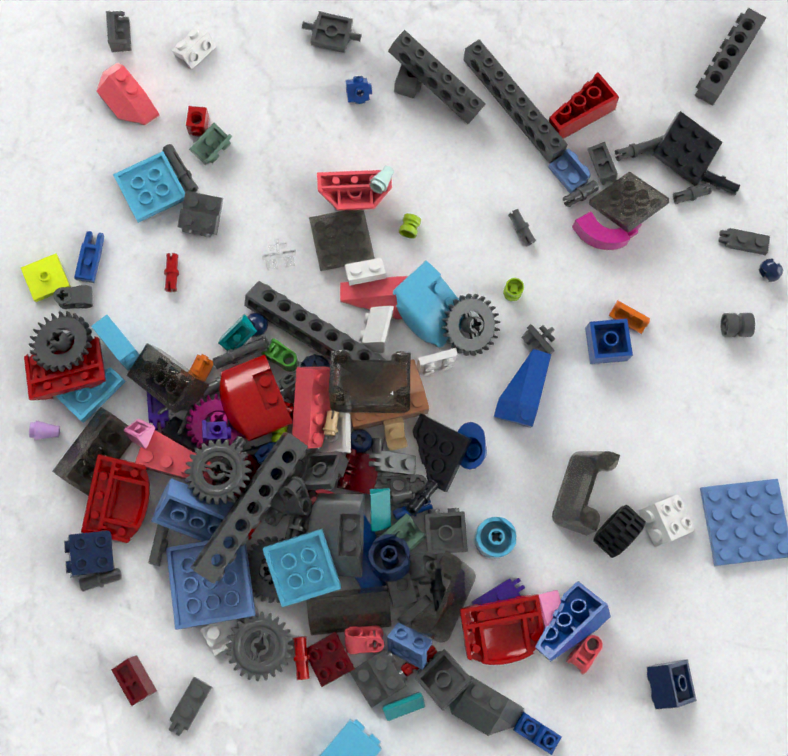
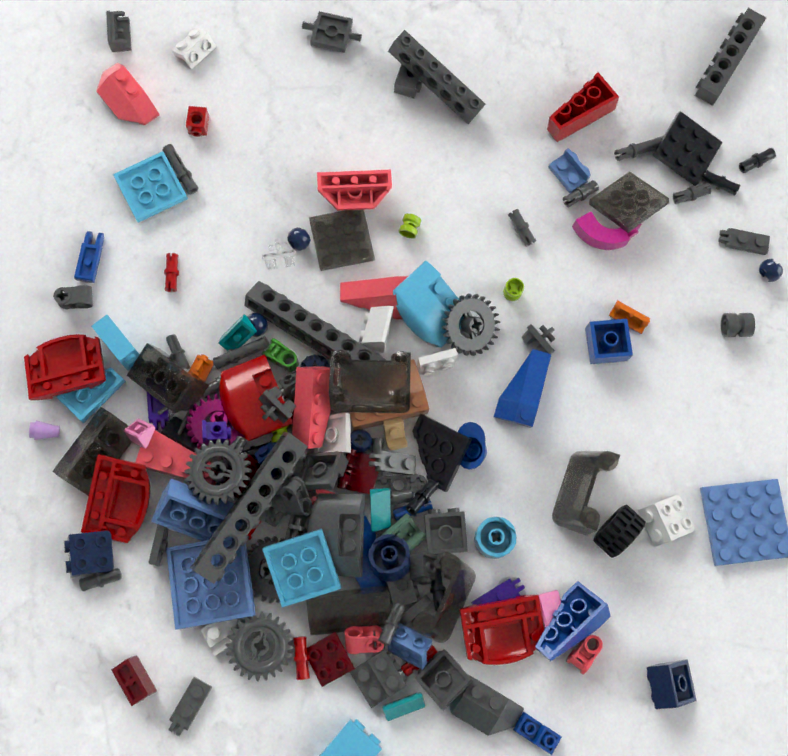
neon yellow plate [21,253,71,302] -> none
dark grey gear [29,311,93,372] -> none
dark grey plate [178,191,223,237] -> none
sand green bracket [189,123,232,165] -> none
tan pin [322,411,340,436] -> none
blue brick [345,76,372,104] -> none
white bracket [345,258,386,286] -> none
light aqua cone [370,166,394,194] -> none
dark grey brick [463,39,568,164] -> none
dark grey hinge [587,142,618,185] -> none
none -> dark grey axle [166,334,190,372]
none -> dark grey hips [258,386,296,424]
none -> dark blue piece [287,227,310,251]
none -> dark grey axle [378,603,405,646]
none -> black pin [739,148,776,173]

